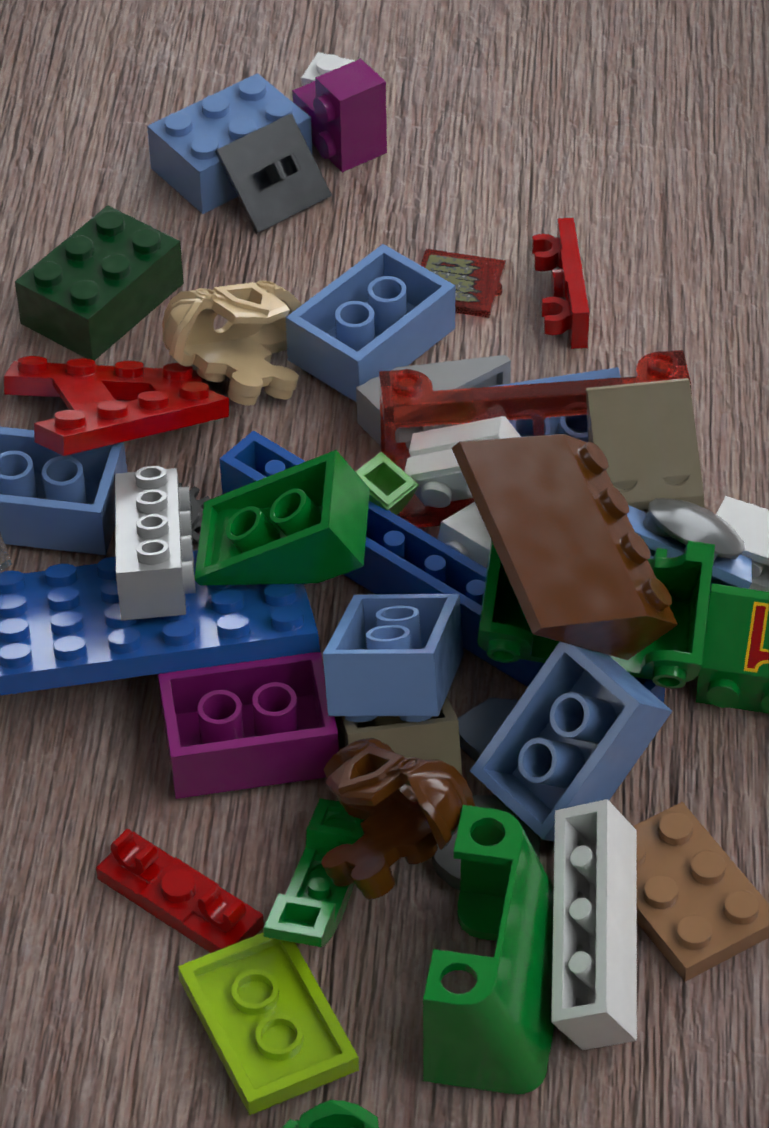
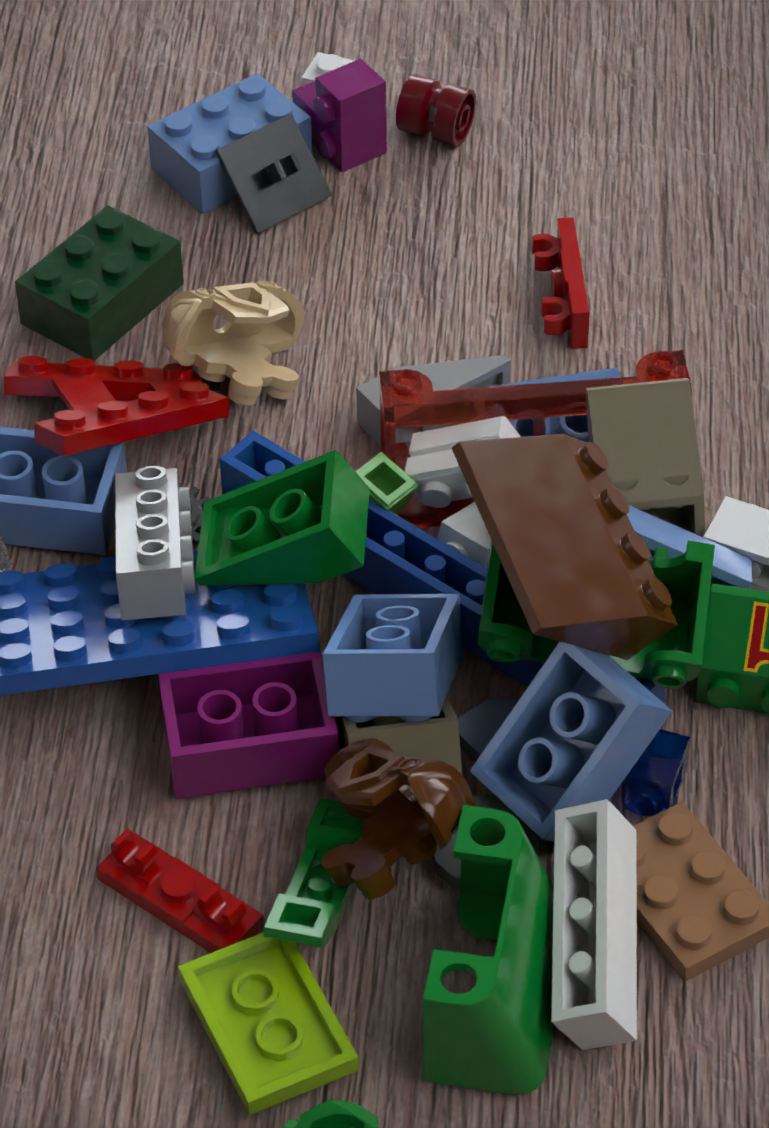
medium blue brick [285,244,455,402] -> none
piece [421,249,506,318] -> none
dark grey dish [643,498,745,563] -> none
none -> dark red wheel [396,74,476,146]
none -> clear blue brick [620,729,690,816]

